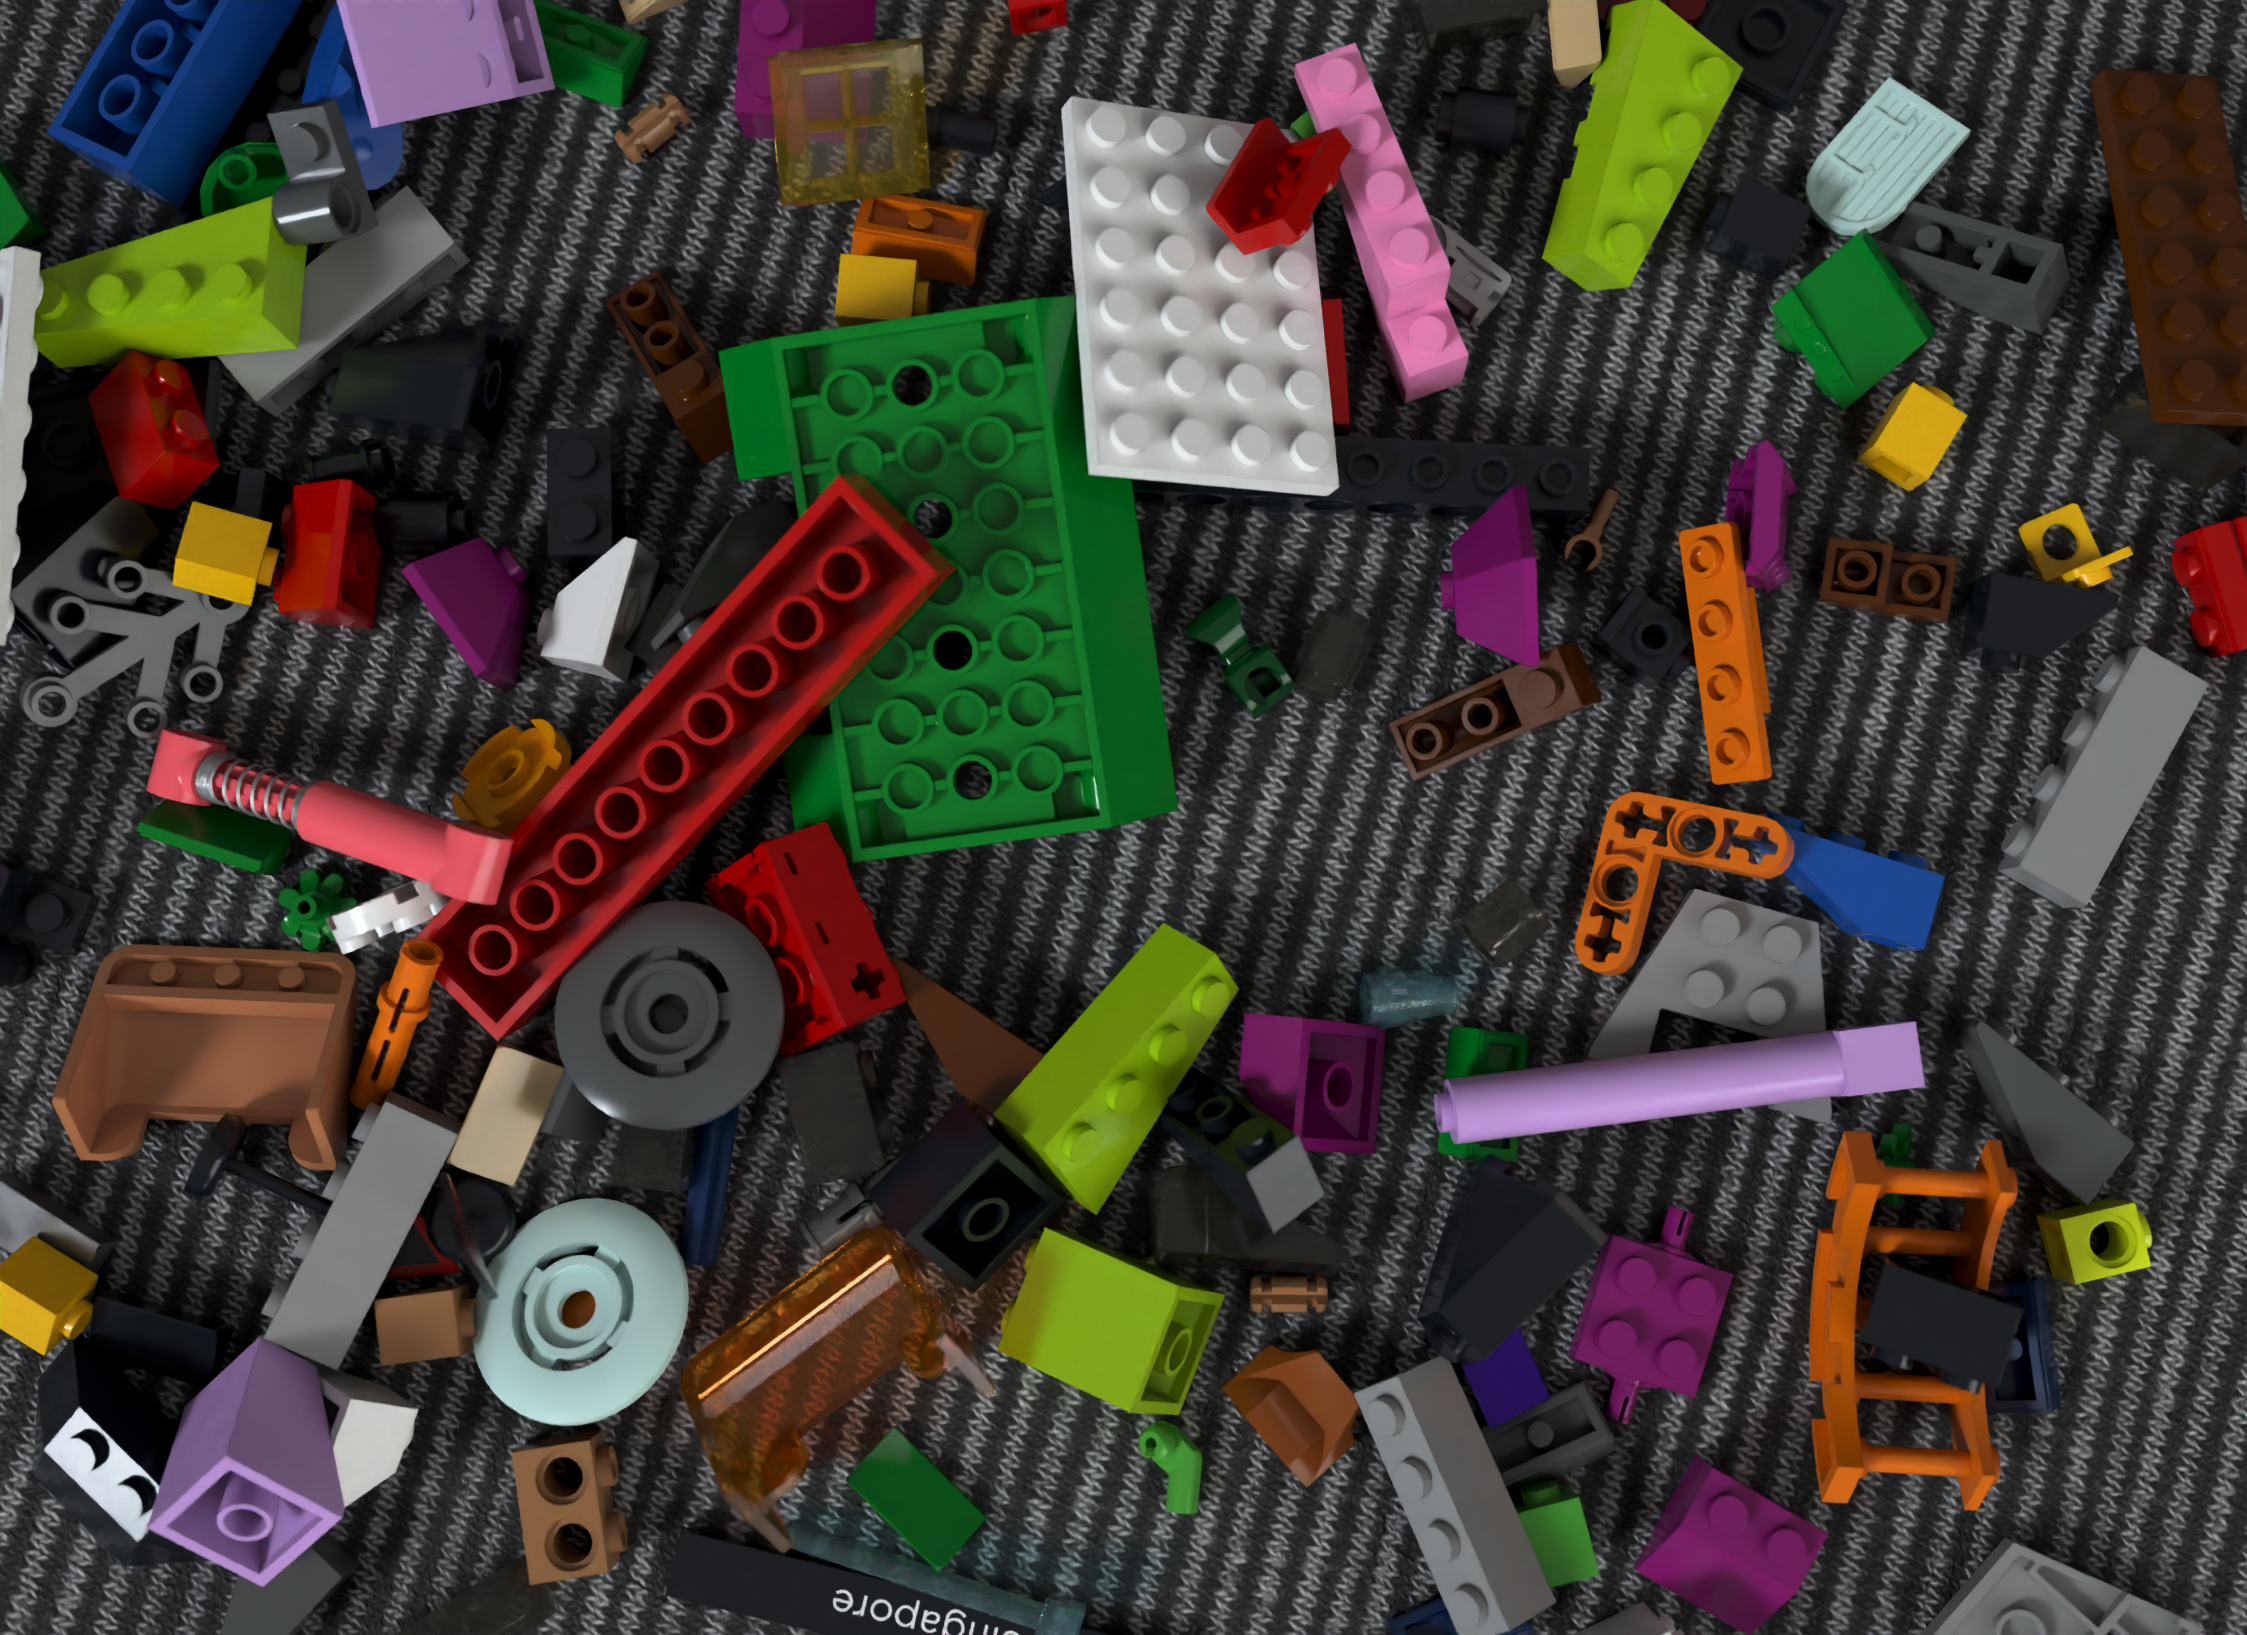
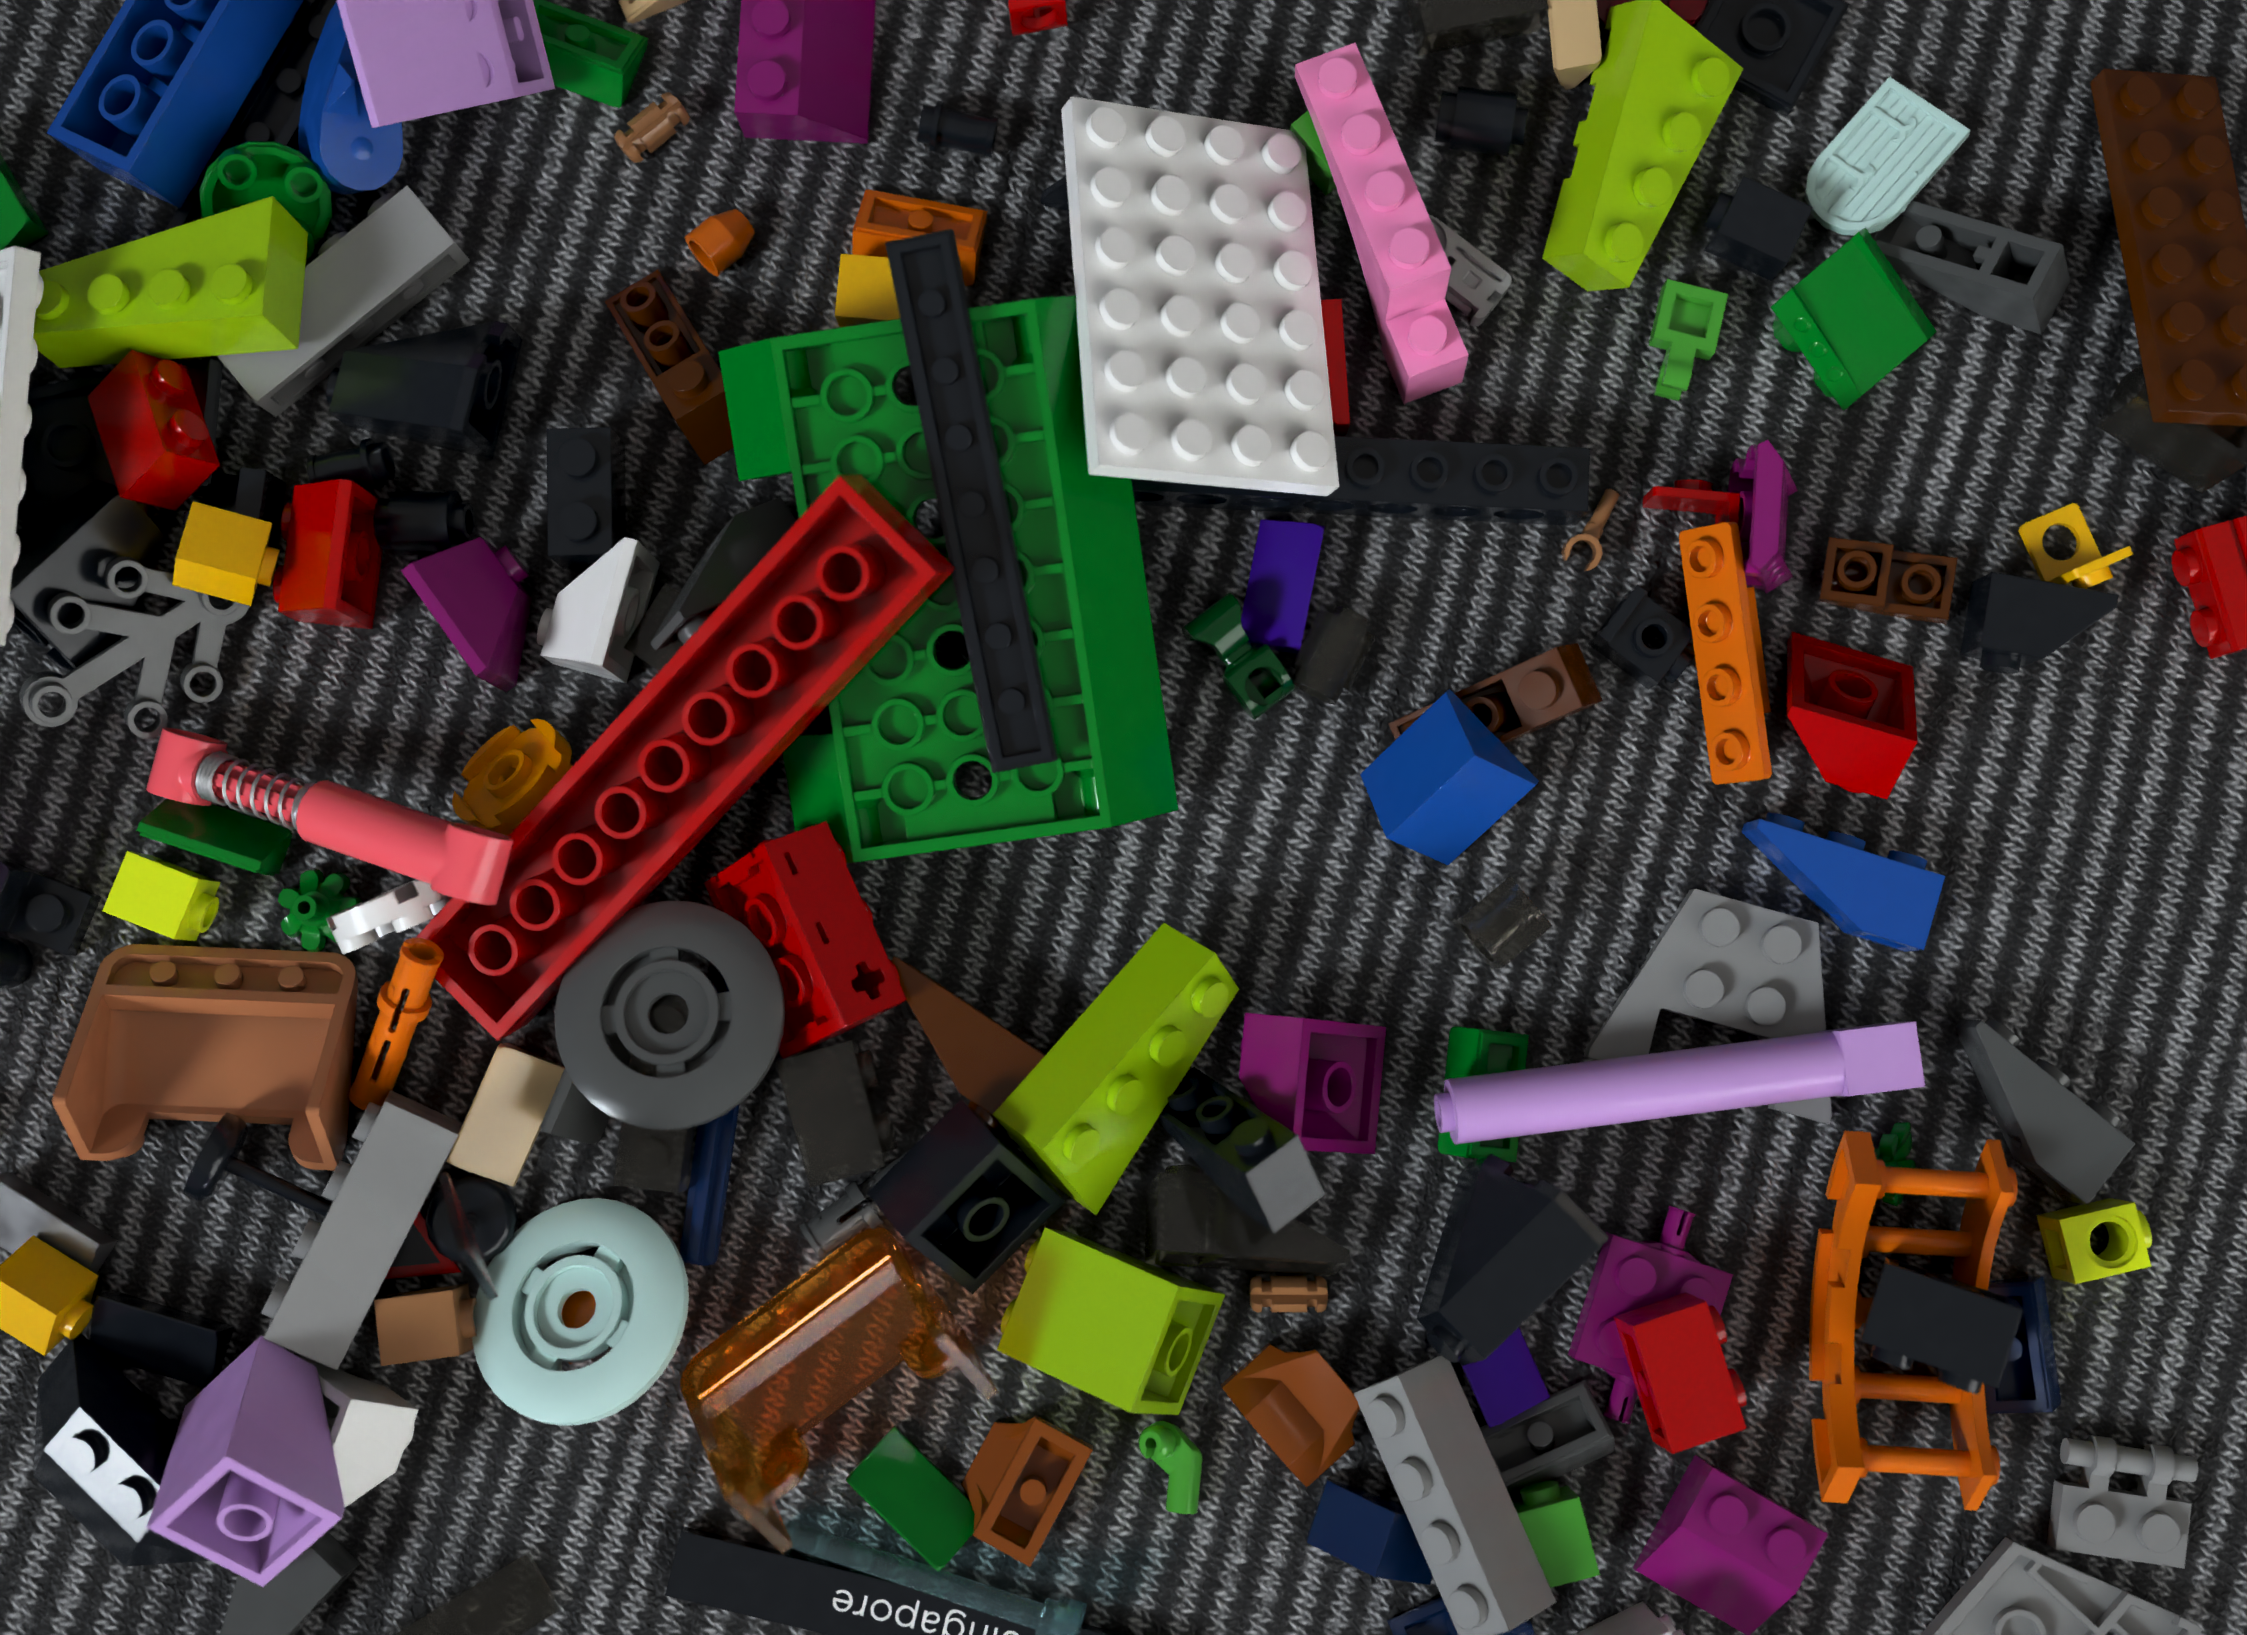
dark grey plate [267,98,379,246] -> none
medium nougat brick [512,1430,628,1585] -> none
clear yellow piece [767,38,930,207] -> none
red bracket [1206,118,1352,255] -> none
clear light blue cone [1359,966,1458,1030] -> none
magenta slope [1440,485,1539,667] -> none
orange beam [1575,792,1795,976] -> none
yellow brick [1856,382,1968,492] -> none
light grey brick [1998,645,2209,908] -> none
none -> neon yellow brick [102,851,221,941]
none -> orange hose [685,209,755,276]
none -> black tile [885,229,1059,773]
none -> dark orange slope [961,1416,1093,1567]
none -> dark purple slope [1241,519,1325,655]
none -> dark blue slope [1306,1478,1433,1585]
none -> blue slope [1360,689,1539,865]
none -> red brick [1614,1292,1747,1454]
none -> red bracket [1642,479,1740,524]
none -> bright green plate [1648,279,1728,401]
none -> red slope [1787,632,1918,799]
none -> light grey plate [2047,1435,2198,1569]

